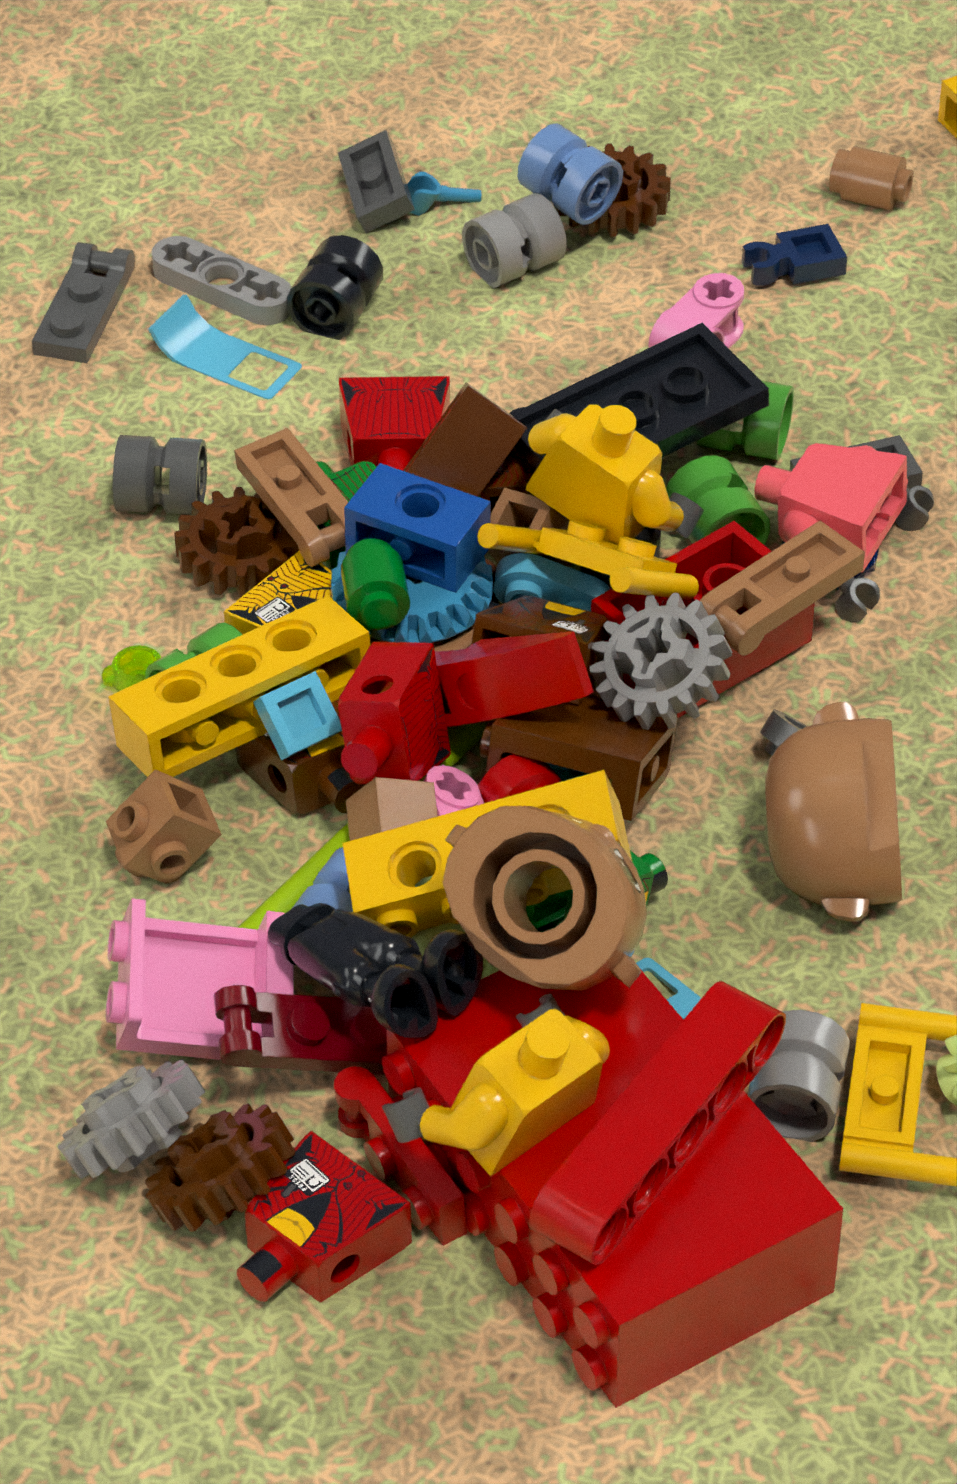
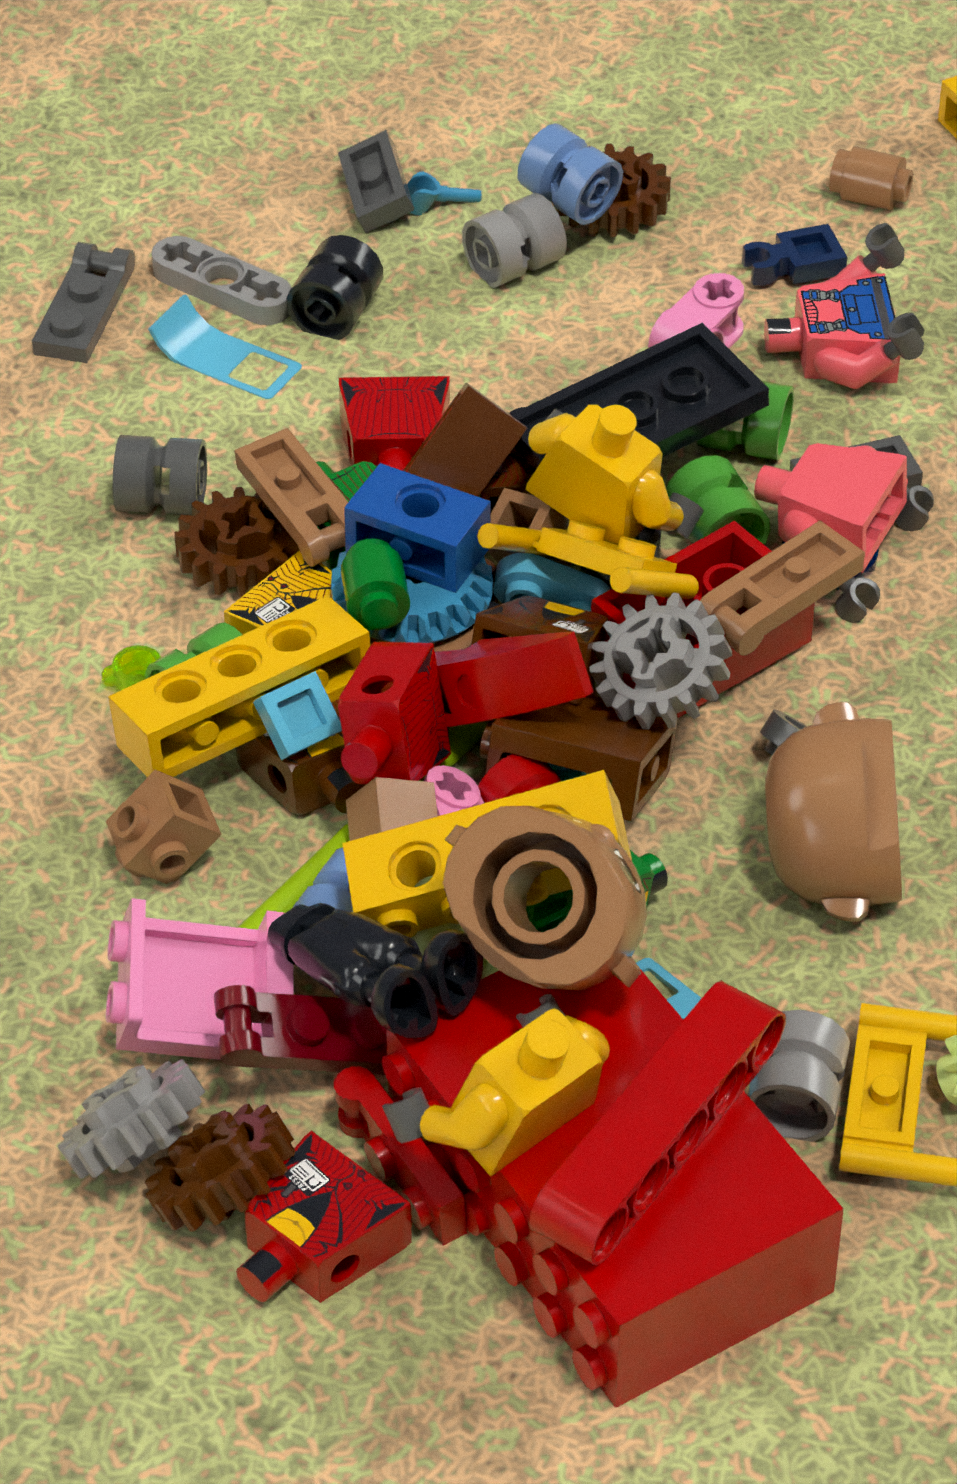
none -> torso [764,223,924,389]

